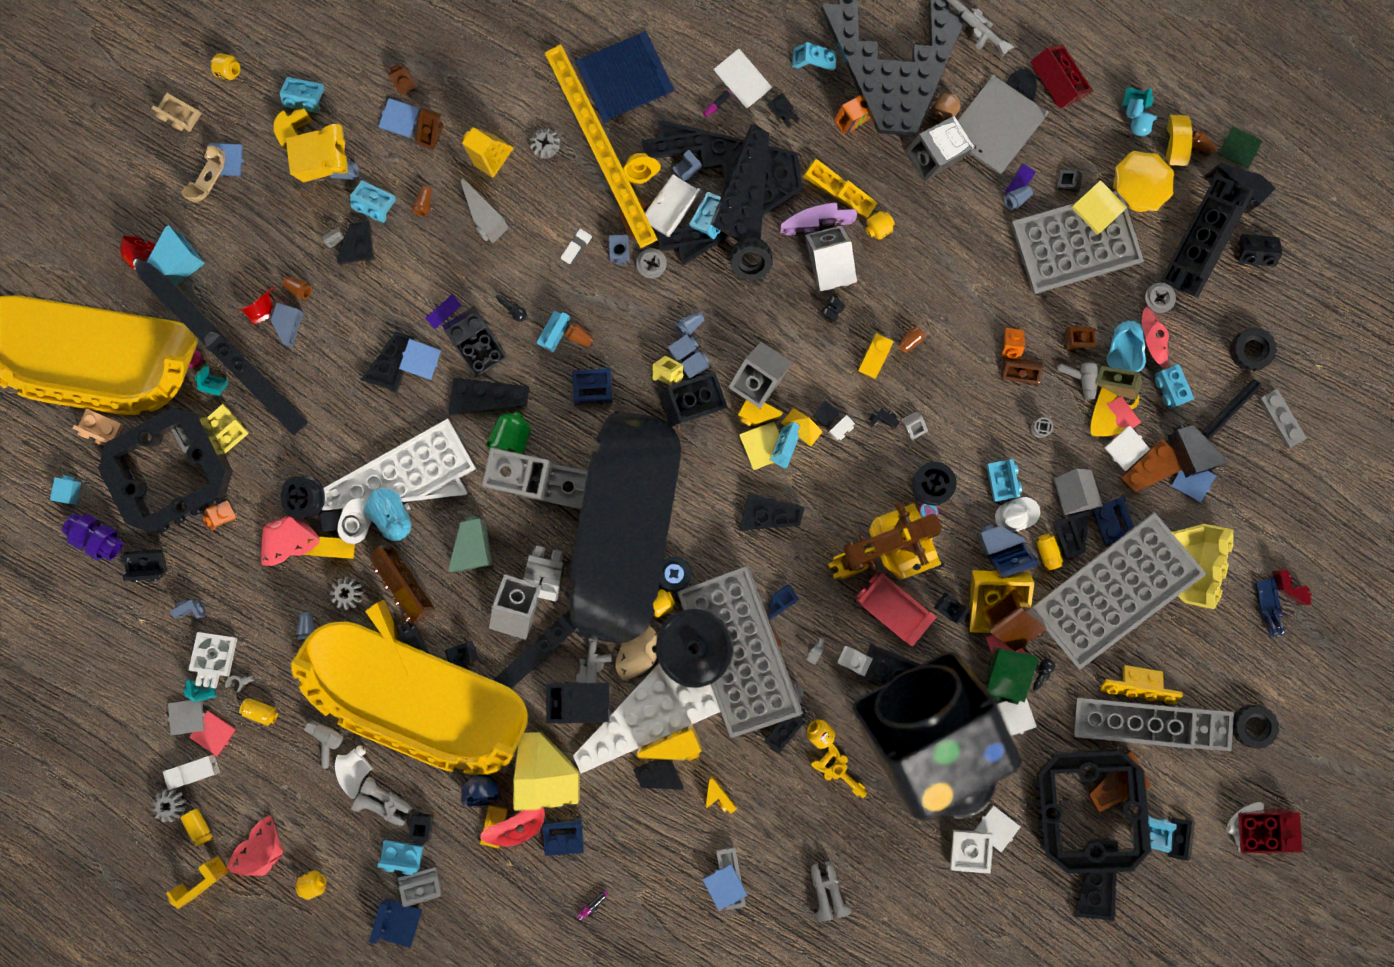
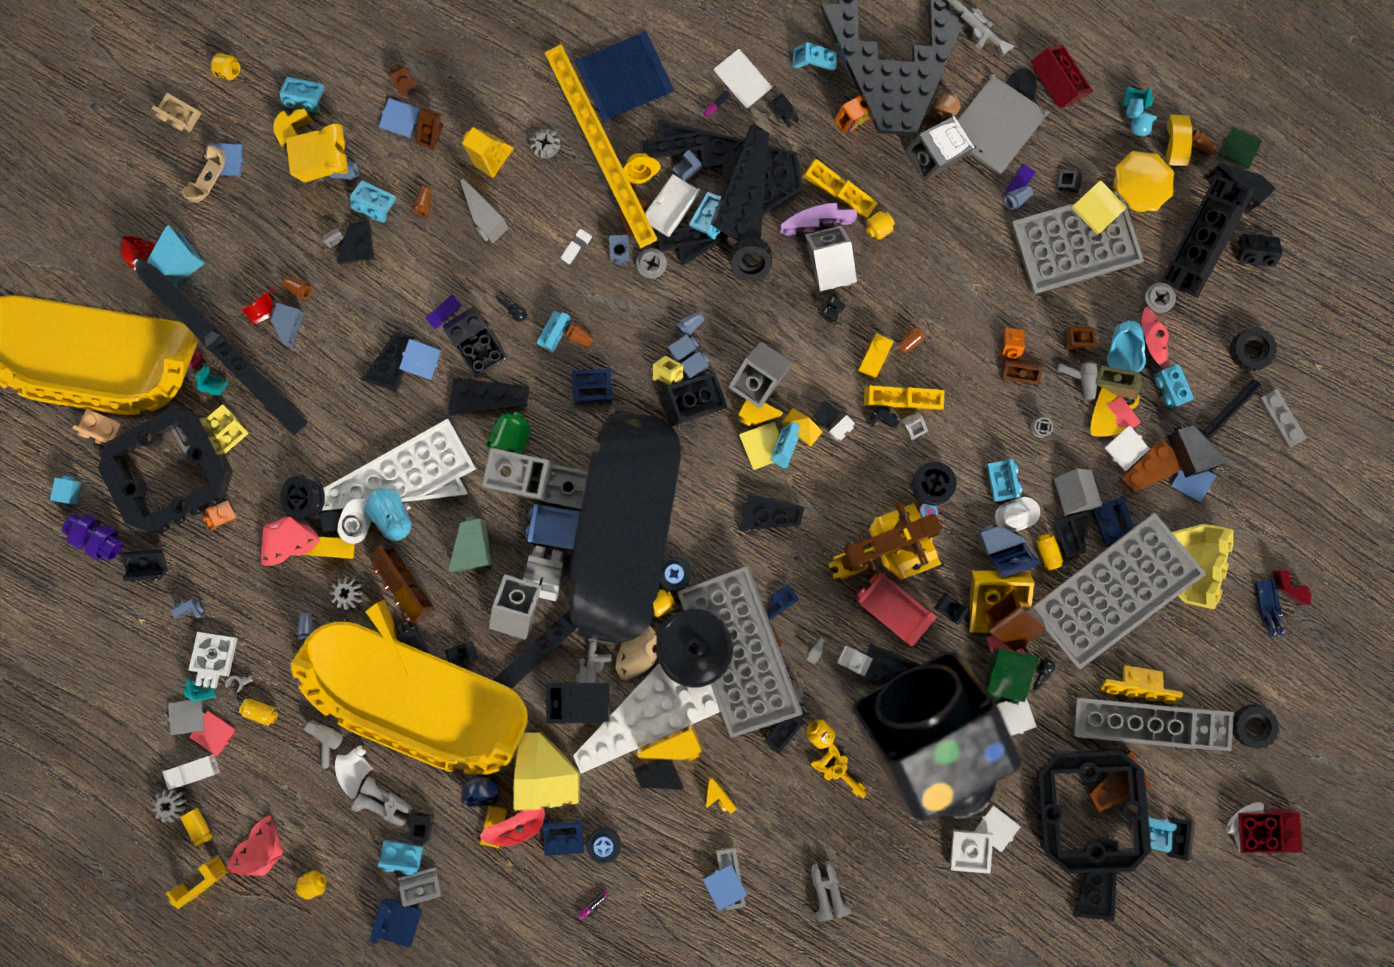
none -> medium blue panel [525,504,581,550]
none -> black wheel [586,827,622,864]
none -> yellow slope [864,385,944,410]

